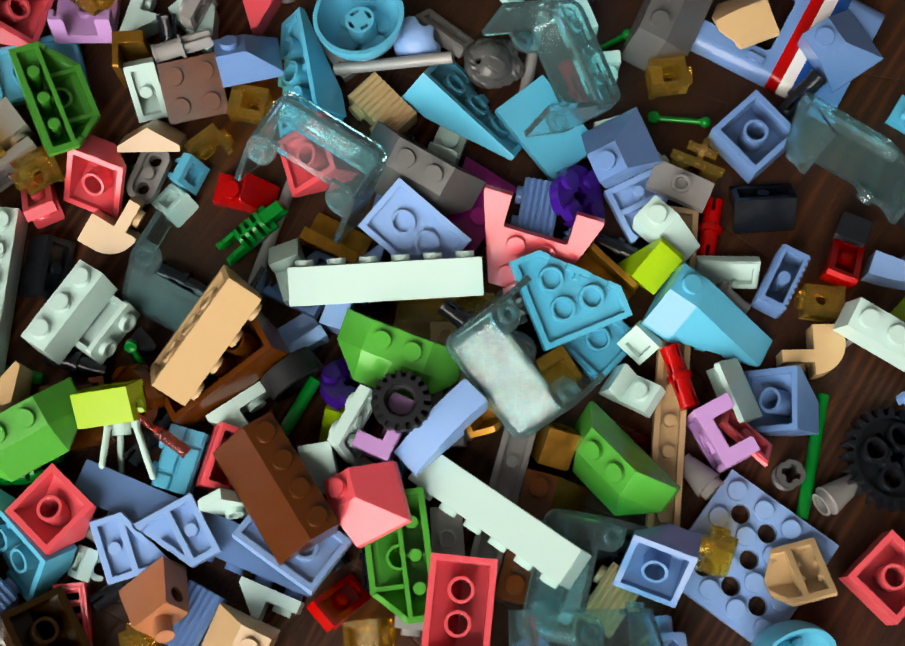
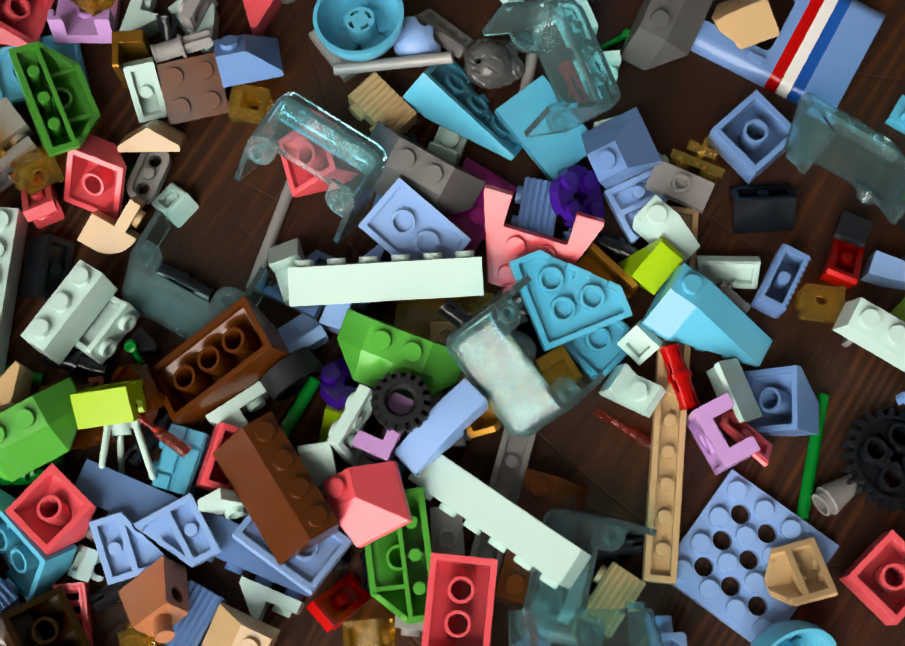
tan slope [150,264,262,406] -> none
medium azure tile [167,152,210,196] -> none
clear yellow bracket [183,123,235,160] -> none
red slope [212,173,281,214] -> none
green hinge [215,200,289,267] -> none
medium azure wedge [276,7,347,139] -> none
pearl gold panel [299,213,373,264] -> none
pearl gold panel [531,419,580,471] -> none
bright green wedge [572,401,681,516] -> none
medium blue slope [612,524,702,608] -> none
clear yellow brick [645,56,693,100] -> none
green hinge [647,111,711,128] -> none
light grey cone [683,453,724,501] -> none
clear yellow brick [694,525,739,579] -> none
red pin [697,197,724,256] -> none
dark grey bush [770,459,806,492] -> none
black pin [776,69,827,121] -> none
tan brick [776,324,846,380] -> none
medium blue slope [797,9,884,94] -> none

